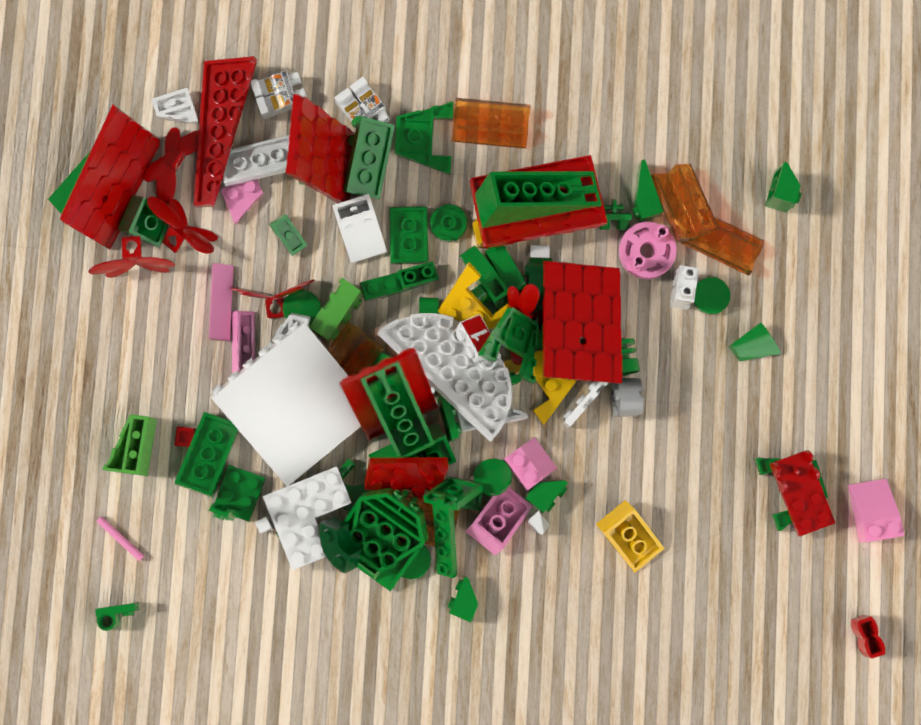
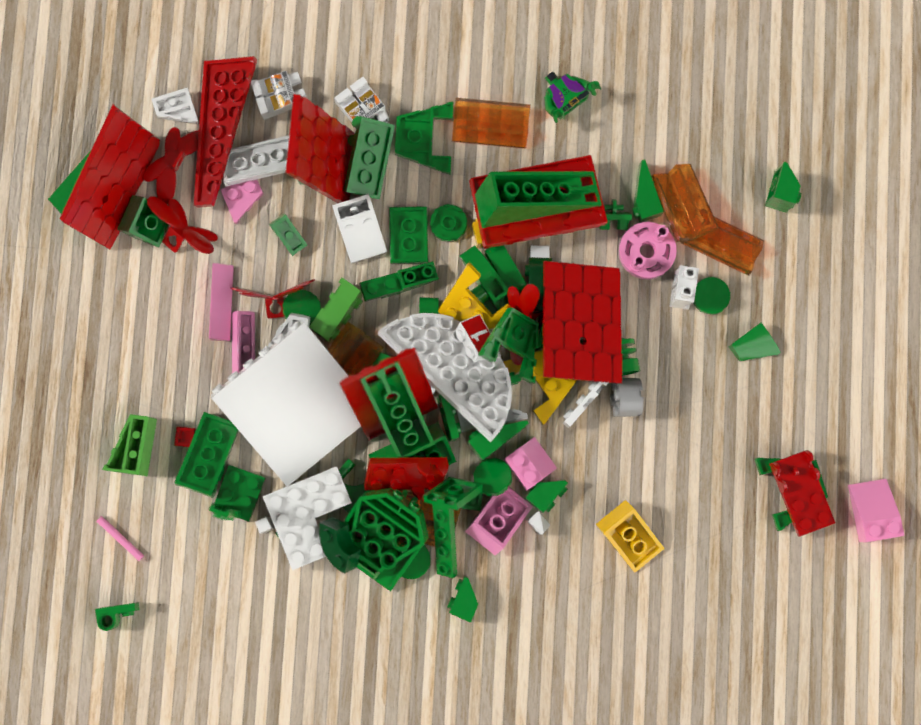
red piece [88,236,175,278] -> none
red brick [851,615,885,659] -> none
none -> green slope [467,420,529,462]
none -> green torso [544,72,602,123]

